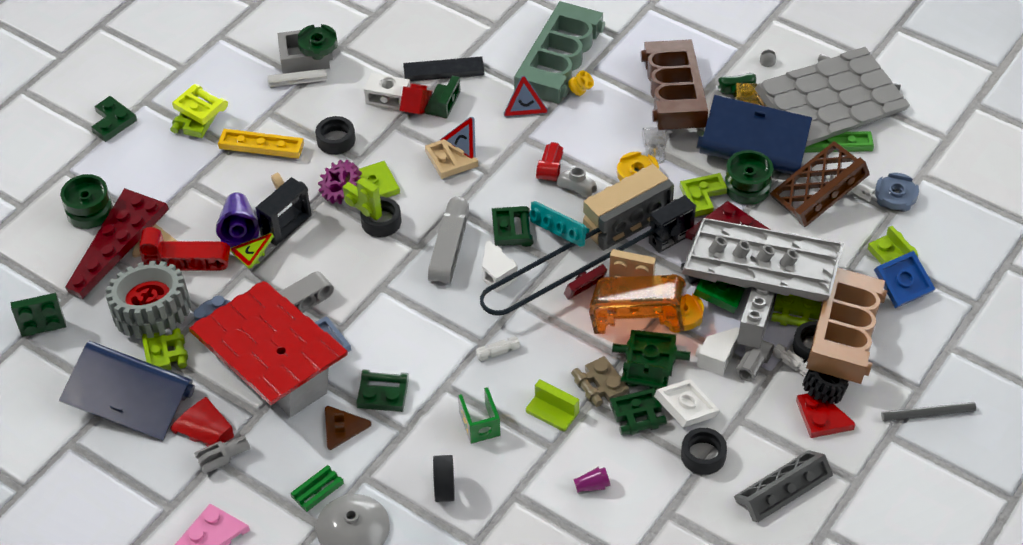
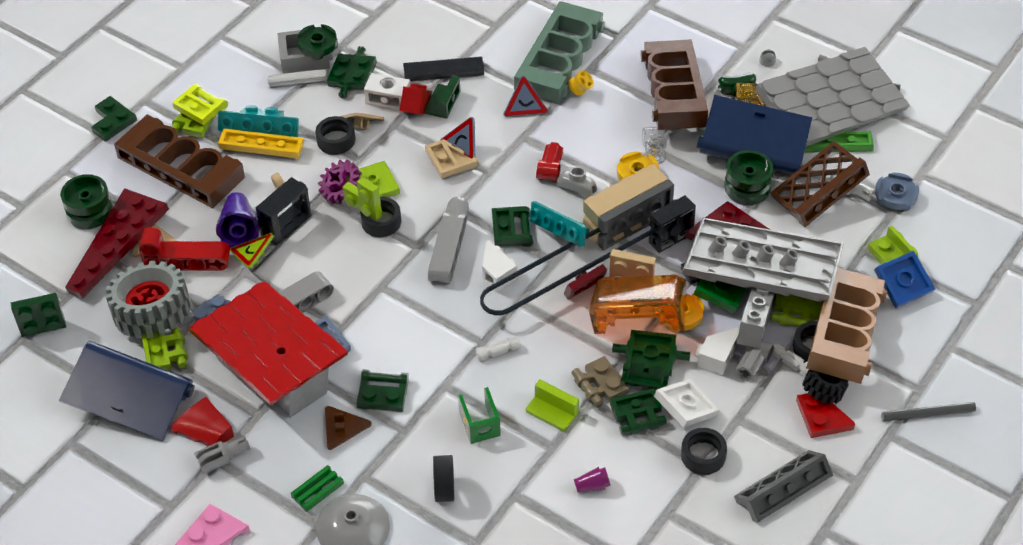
lime plate [680,173,727,217] -> none
none -> reddish brown fence [114,114,245,209]
none -> teal bracket [218,105,299,137]
none -> dark green plate [327,46,377,99]
none -> tan piece [342,113,384,129]

